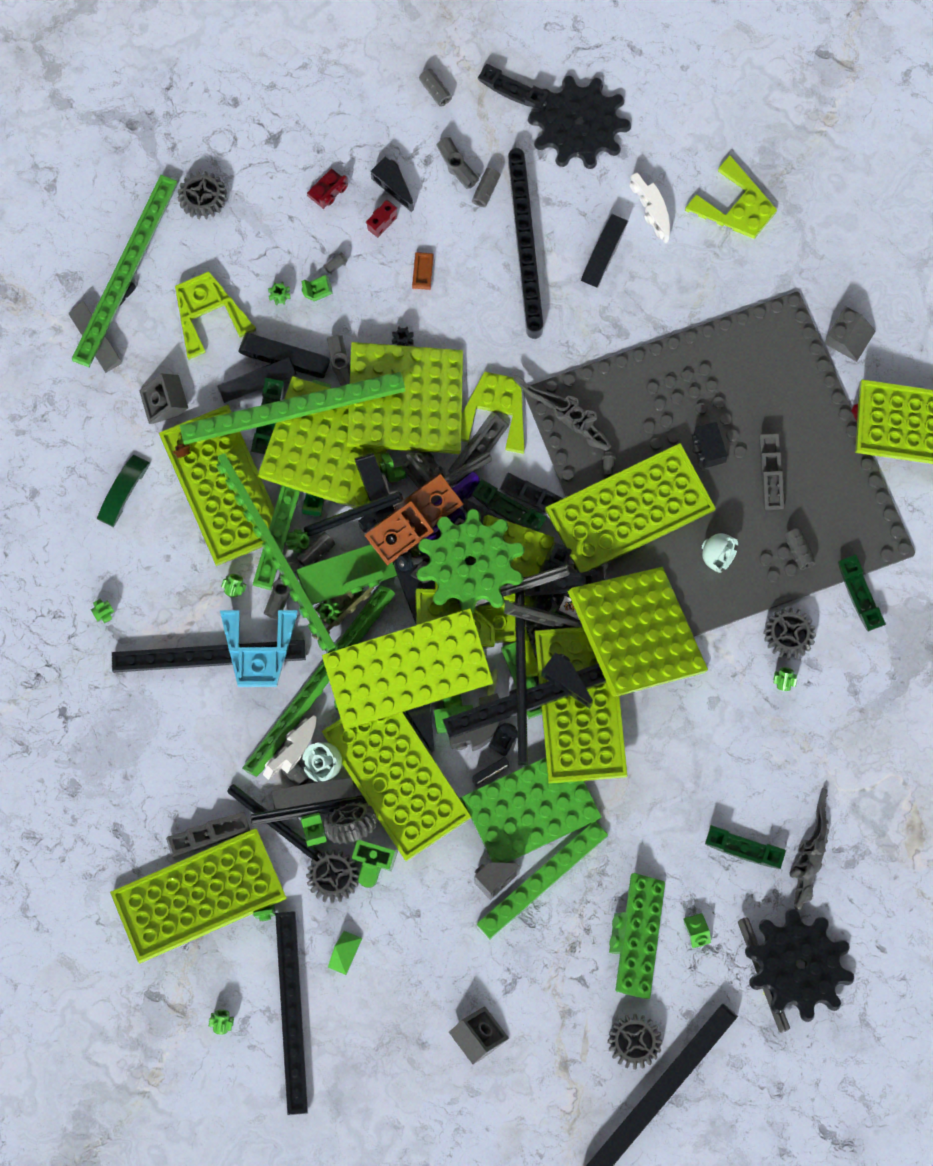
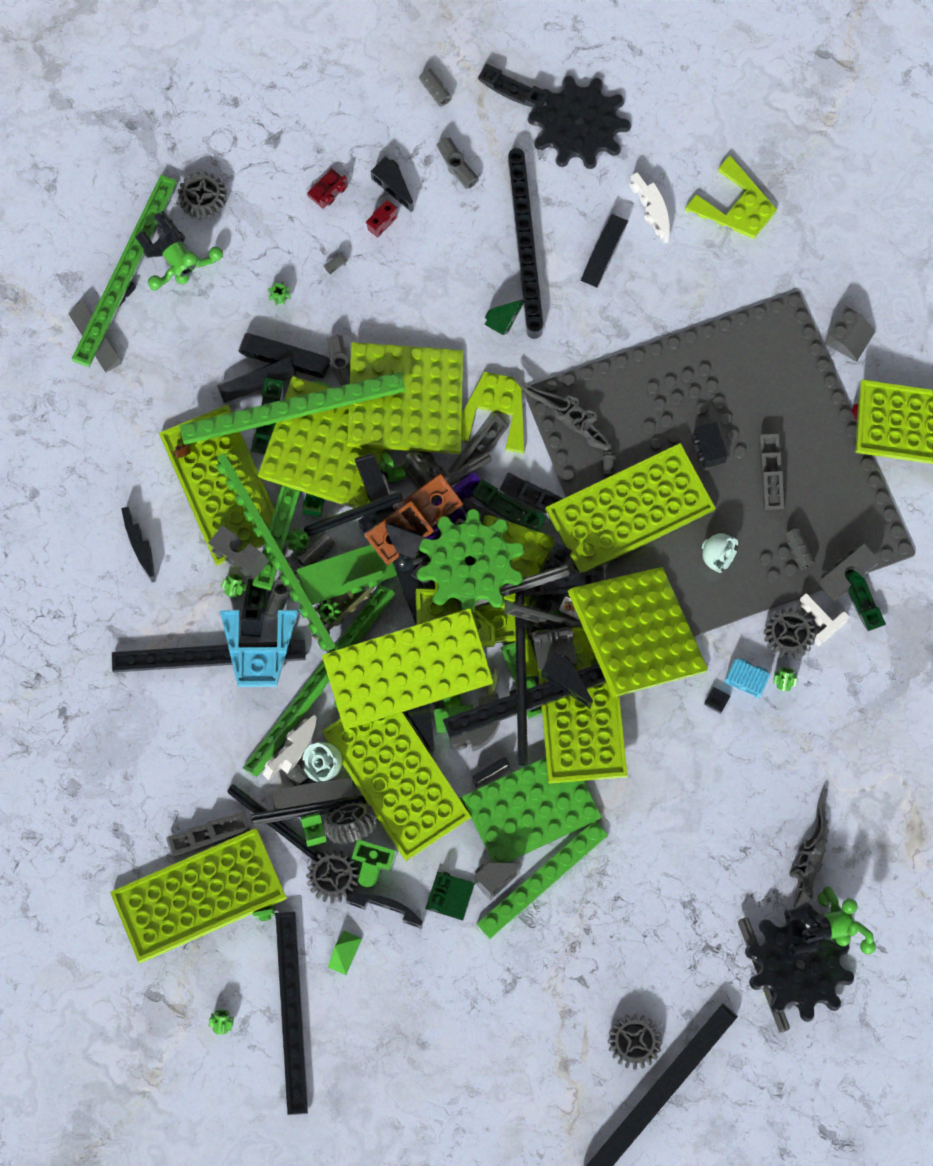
bright green gear [90,598,114,624] -> none
dark green slope [97,455,150,528] -> none
dark grey slope [139,373,188,424] -> none
lime wing [175,271,256,360] -> none
bright green bracket [301,275,333,302] -> none
black gear [392,326,414,346] -> none
dark orange tile [412,252,434,290] -> none
dark grey slope [449,1006,509,1064] -> none
dark grey axle [472,168,501,208] -> none
black bracket [488,723,517,756] -> none
bright green bracket [609,873,665,999] -> none
bright green bracket [683,913,711,948] -> none
dark green slope [705,825,786,869] -> none
none -> black slope [121,507,155,582]
none -> wheel [135,211,223,291]
none -> dark grey arch [208,525,269,578]
none -> black slope [241,579,267,637]
none -> black slope [346,894,423,929]
none -> black slope [385,521,423,559]
none -> dark green hinge [425,871,475,921]
none -> dark green slope [484,299,525,335]
none -> dark grey hinge [532,627,577,670]
none -> black tile [704,687,731,714]
none -> medium azure brick [724,658,771,699]
none -> wheel [784,886,876,957]
none -> white bracket [798,593,849,646]
none -> dark grey arch [819,544,880,601]

